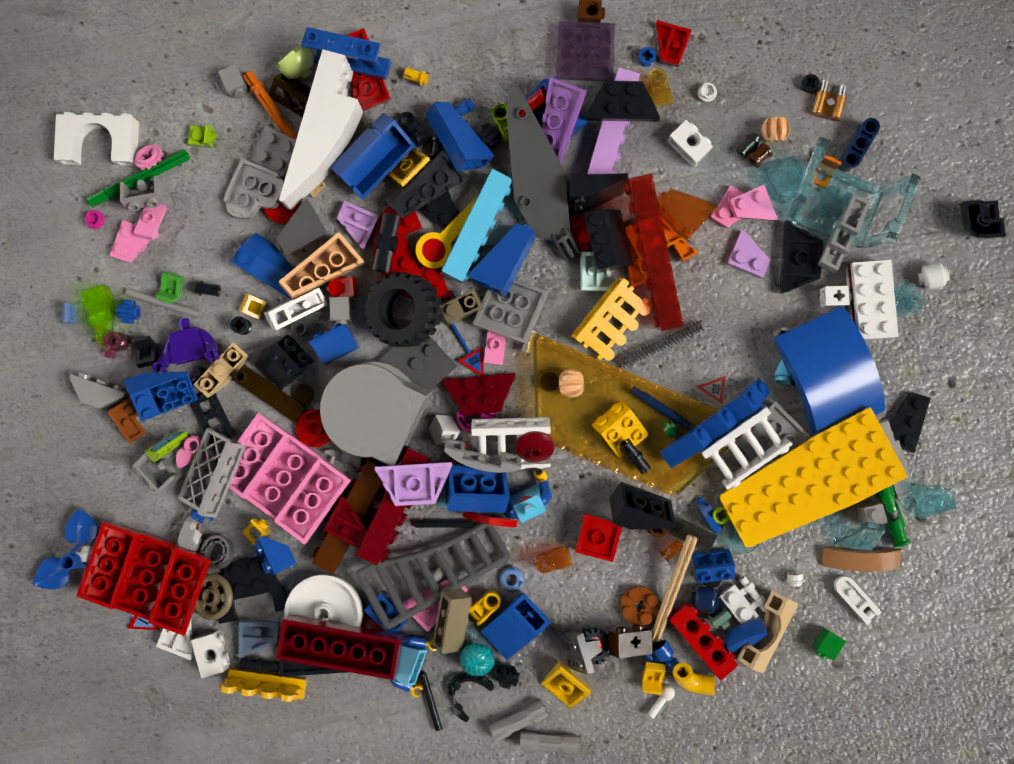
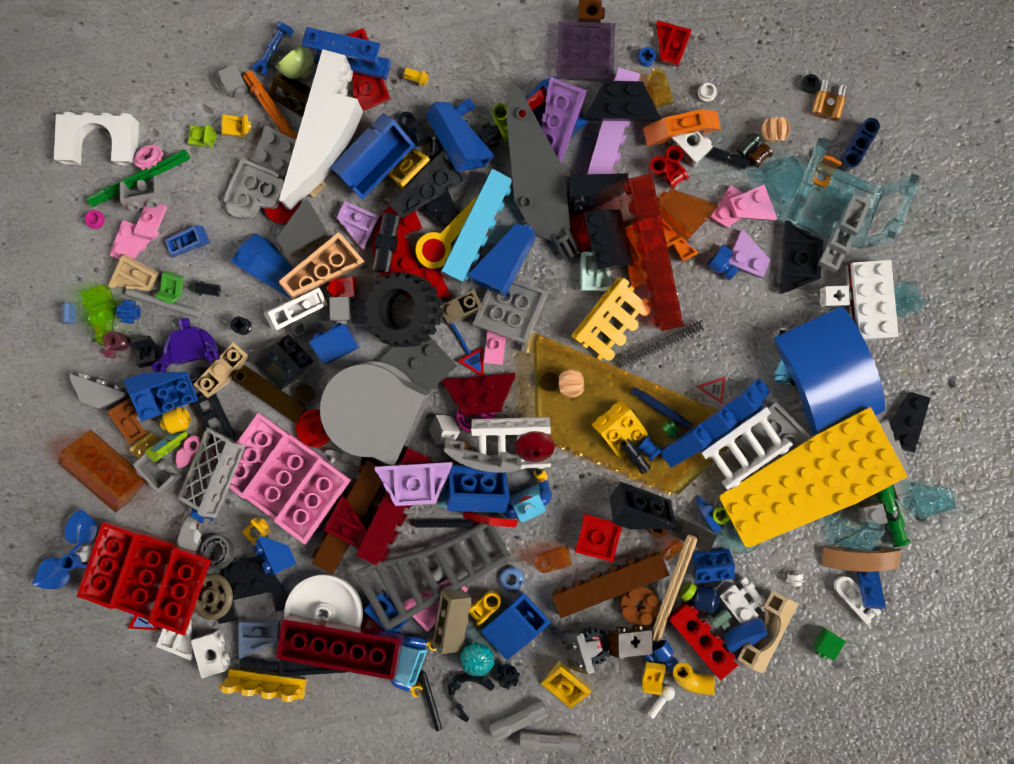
yellow slope [239,294,267,319] -> none
white head [918,263,950,290] -> none
black brick [960,200,1006,239] -> none
none -> clear orange slope [58,430,147,513]
none -> tan wing [108,254,159,291]
none -> clear yellow cone [129,431,159,459]
none -> yellow head [160,407,191,434]
none -> blue slope [164,225,209,257]
none -> yellow bracket [221,114,251,138]
none -> blue piece [253,21,294,77]
none -> reddish brown brick [551,550,670,618]
none -> blue bush [636,436,662,461]
none -> orange slope [643,109,721,147]
none -> red piece [648,146,689,190]
none -> lime tile [678,581,697,601]
none -> blue piece [707,244,739,281]
none -> black piece [709,146,749,170]
none -> blue plate [857,571,886,609]

